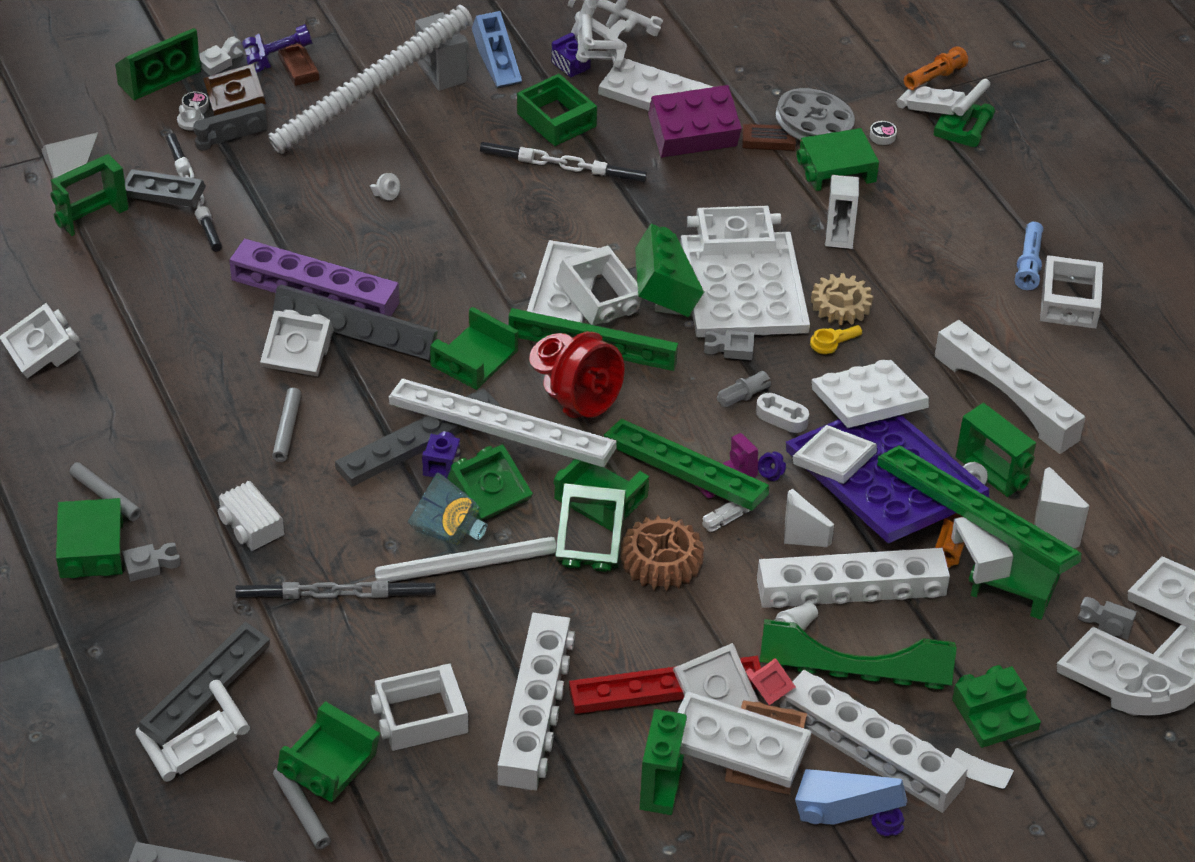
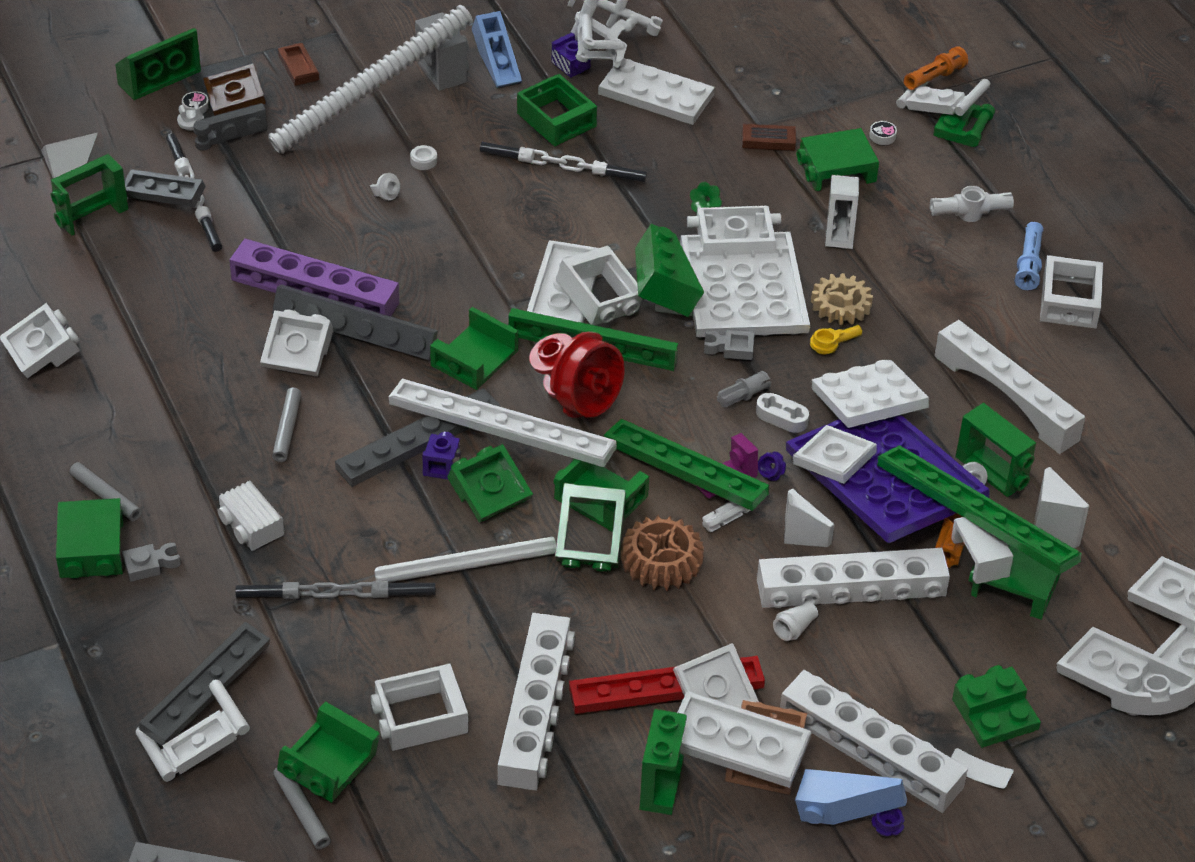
white plate [199,36,243,76] -> none
dark purple bar [242,24,313,72] -> none
clear light blue torso [408,472,487,545] -> none
magenta brick [648,85,742,158] -> none
coral panel [745,658,796,705] -> none
green arch [760,619,957,689] -> none
light grey wedge [775,88,855,140] -> none
light grey plate [1078,597,1137,640] -> none
none -> white tile [410,145,437,170]
none -> green plant [690,182,722,212]
none -> white pin [930,186,1014,222]

